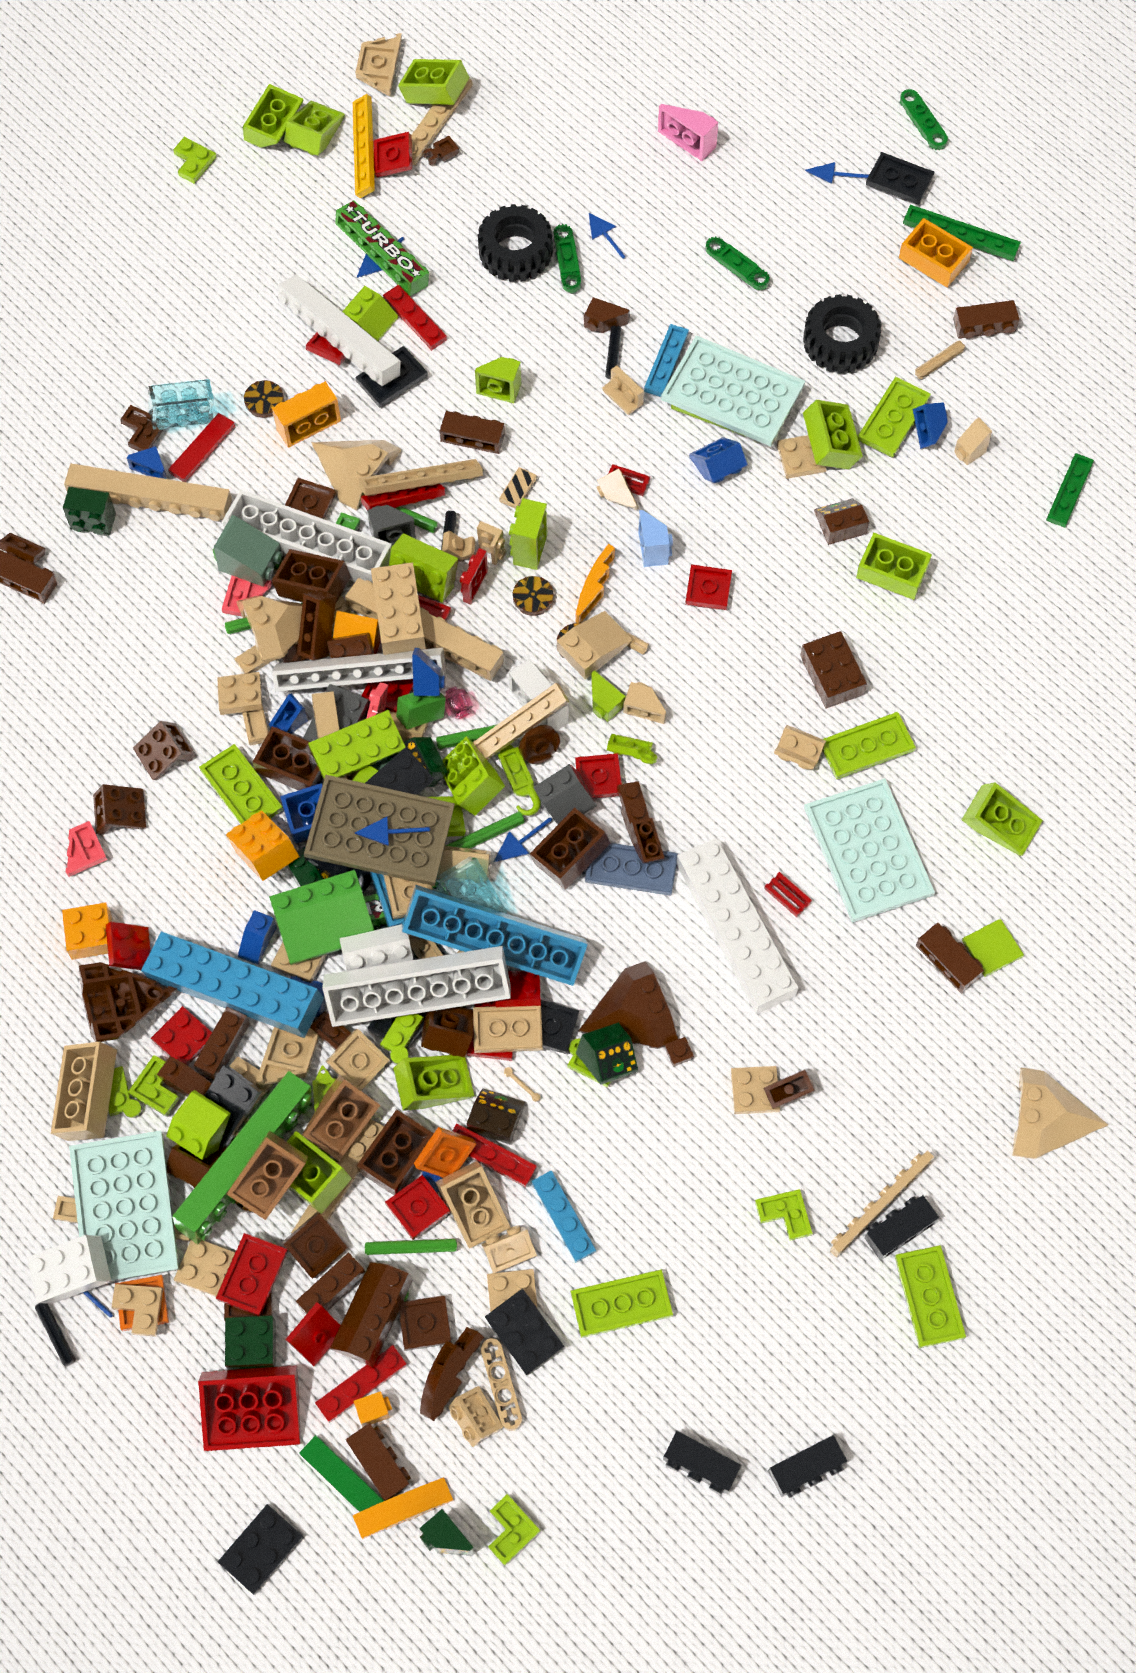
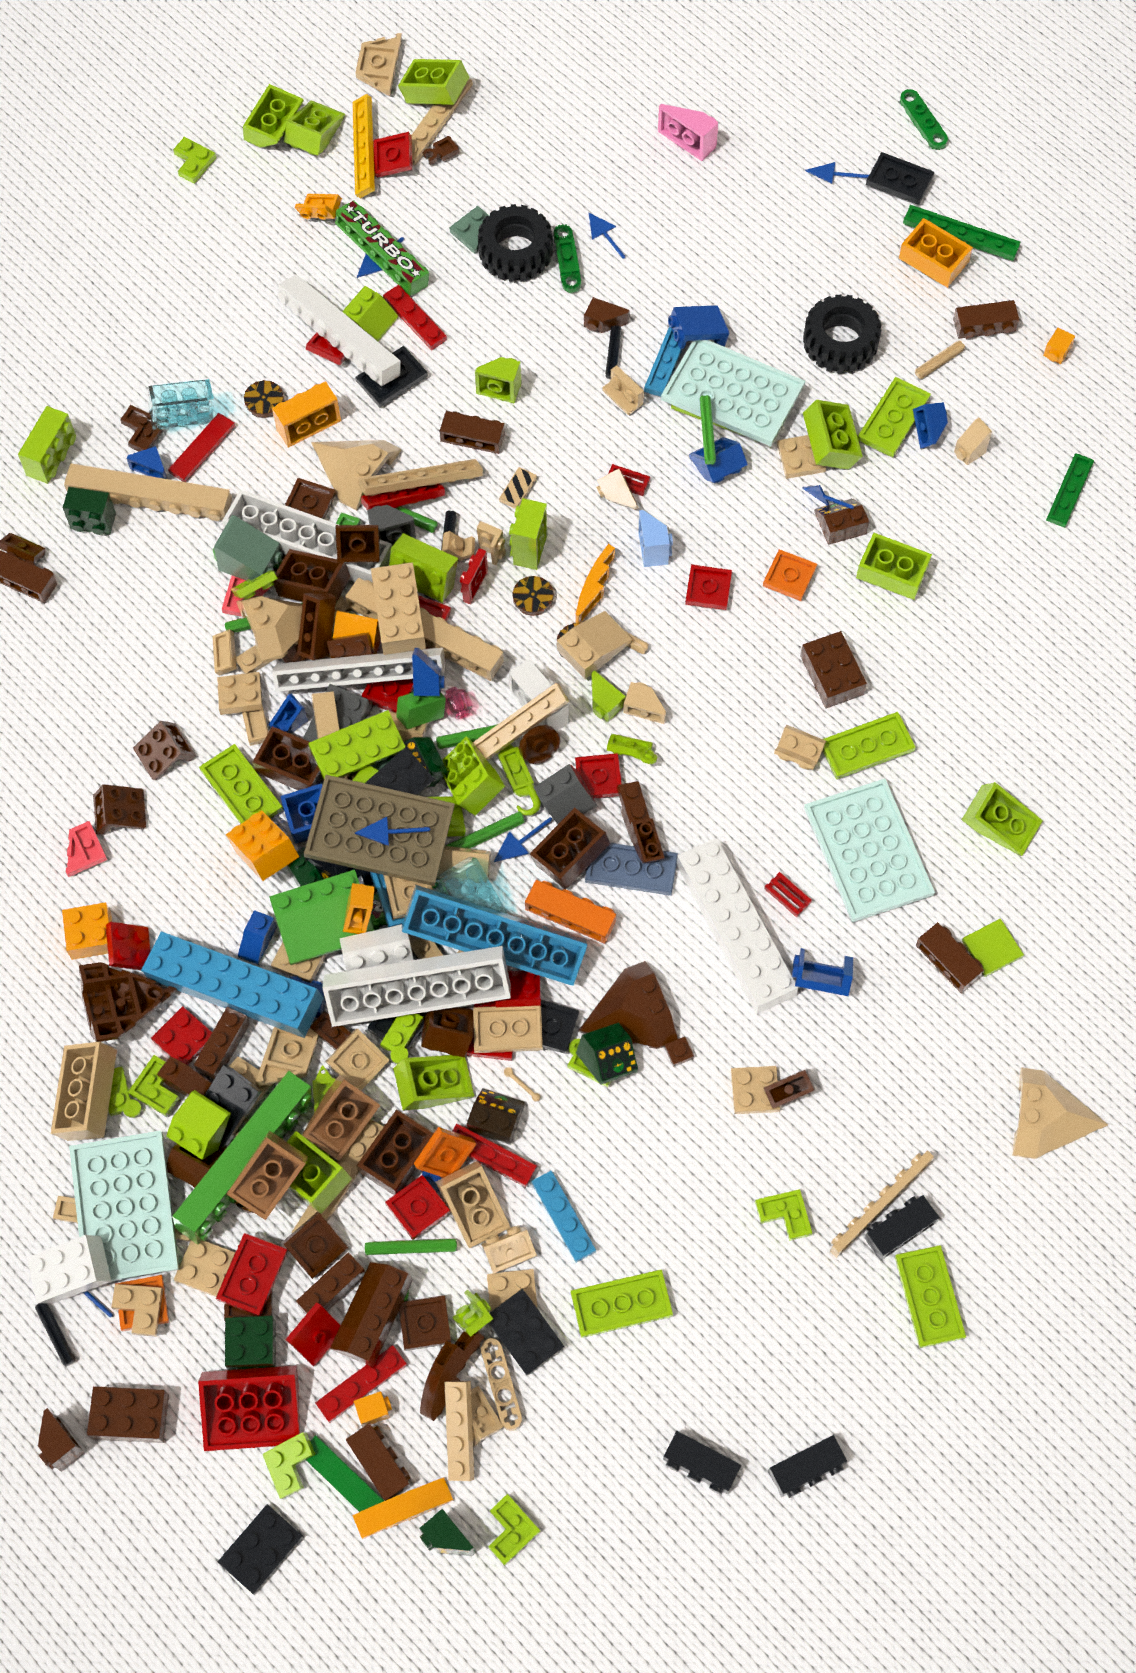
coral wing [366,682,388,719] -> none
green plate [705,236,770,290] -> none
none -> lime brick [18,406,76,484]
none -> reddish brown slope [37,1408,85,1472]
none -> reddish brown brick [87,1386,169,1443]
none -> tan tile [212,629,236,675]
none -> lime plate [231,570,278,600]
none -> lime plate [262,1432,316,1499]
none -> light orange bracket [294,193,342,220]
none -> reddish brown slope [335,525,380,562]
none -> light orange slope [343,883,374,934]
none -> tan plate [445,1381,474,1481]
none -> sand green wing [449,206,489,254]
none -> lime bracket [452,1290,493,1337]
none -> orange brick [525,880,616,944]
none -> blue panel [668,305,730,349]
none -> bright green axle [700,395,716,465]
none -> orange plate [763,549,817,601]
none -> blue panel [792,948,853,997]
none -> piece [802,485,854,509]
none -> light orange brick [1043,327,1075,364]

